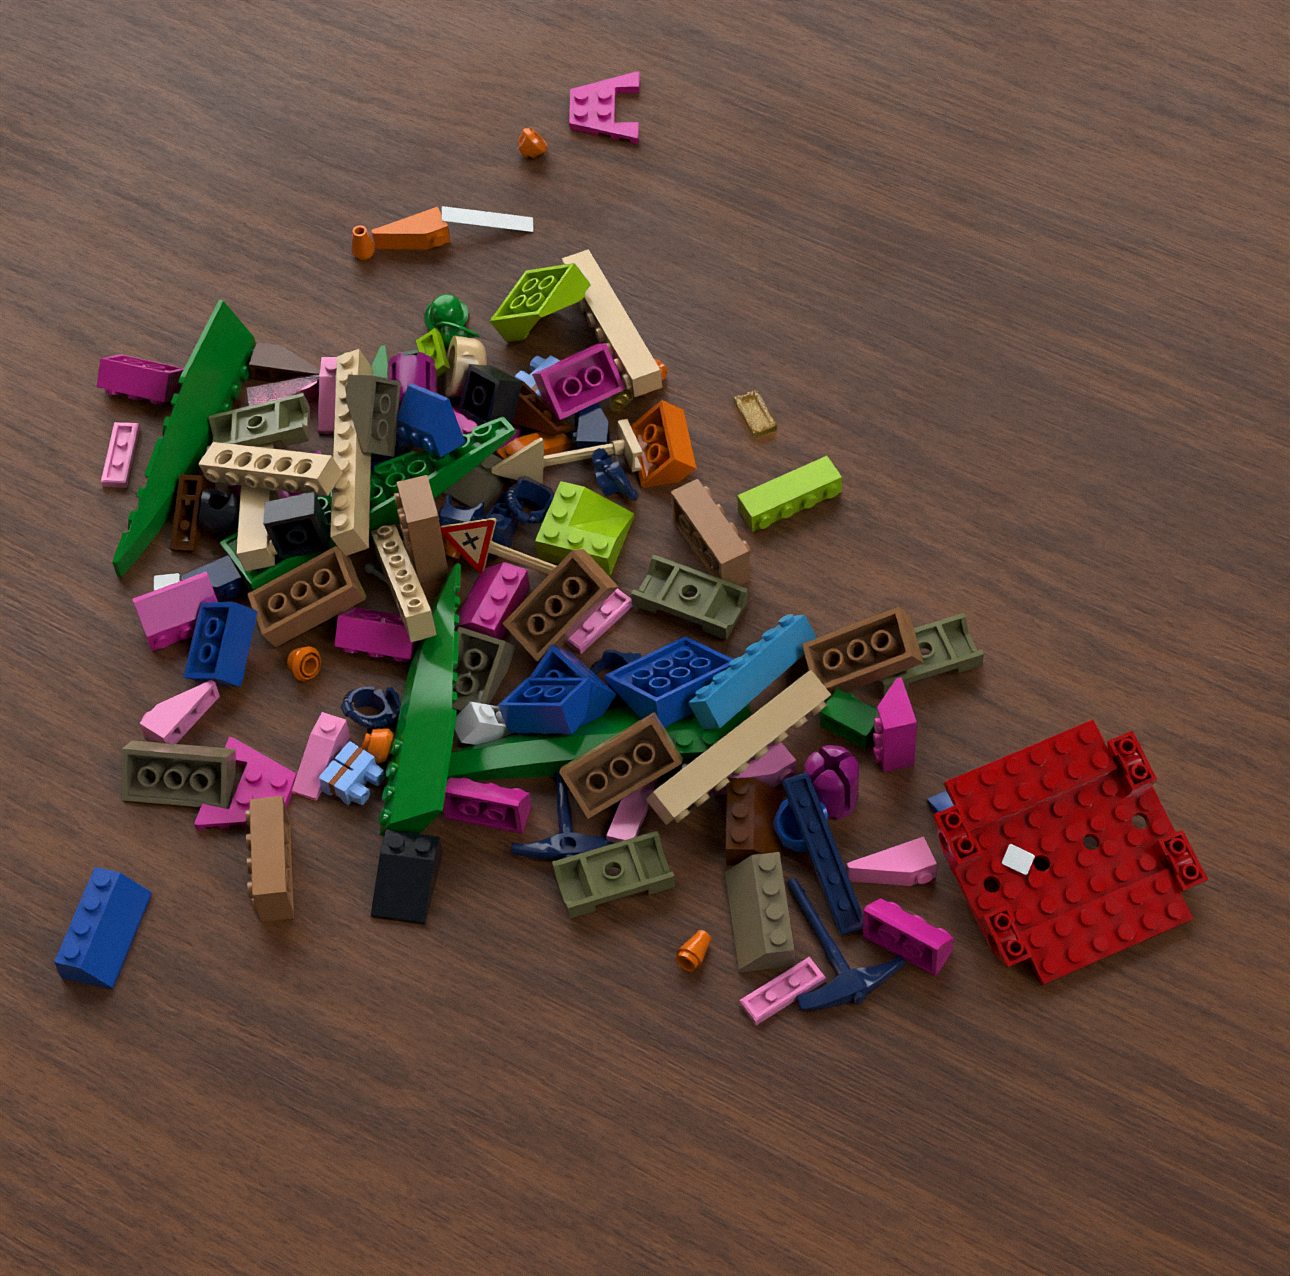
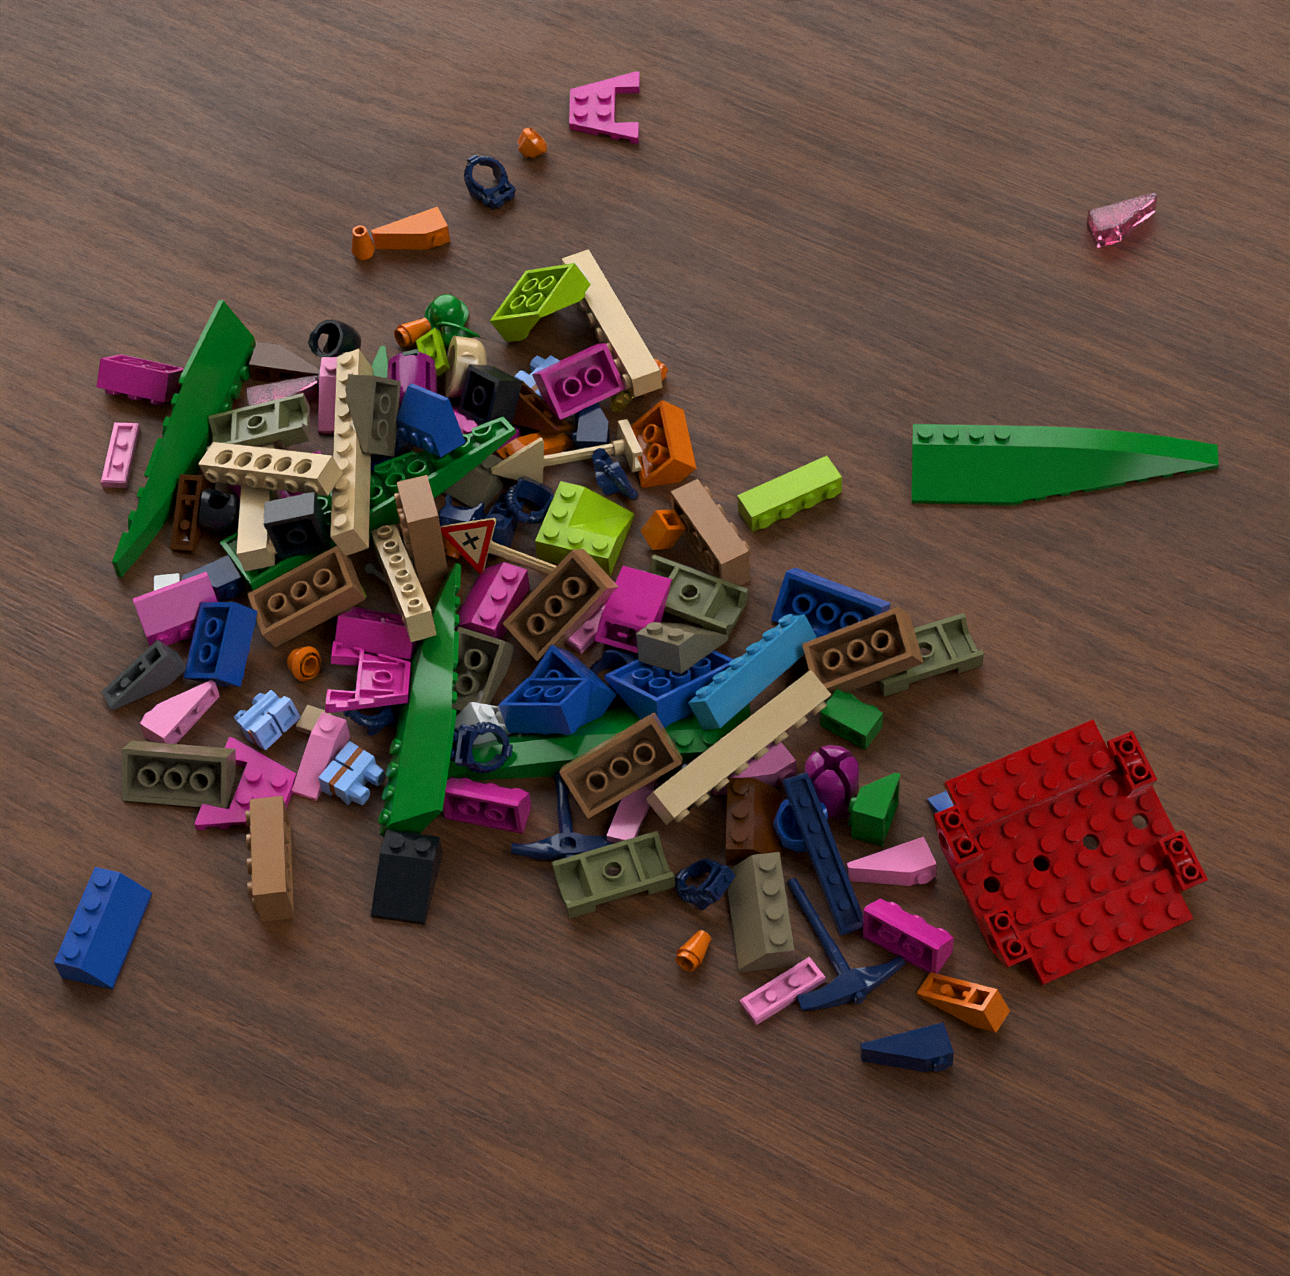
orange cone [361,728,393,764] -> none
white sticker [442,206,533,232] -> none
clear yellow tile [734,389,777,439] -> none
dark pink slope [872,677,917,772] -> none
white sticker [1002,844,1035,875] -> none
none -> dark grey slope [102,640,186,710]
none -> light blue hips [234,690,301,750]
none -> tan tile [296,705,332,735]
none -> black piece [308,320,361,358]
none -> dark pink wing [325,641,411,713]
none -> orange cone [394,318,431,347]
none -> dark blue piece [450,722,513,773]
none -> dark blue piece [464,154,516,210]
none -> dark pink slope [594,566,672,653]
none -> dark tan slope [636,622,728,674]
none -> orange brick [640,509,686,550]
none -> dark blue piece [675,858,736,910]
none -> blue slope [771,567,891,638]
none -> green slope [848,773,901,847]
none -> dark blue slope [860,1022,954,1072]
none -> green wedge [911,424,1219,505]
none -> orange slope [916,972,1010,1033]
none -> clear pink slope [1087,192,1158,247]

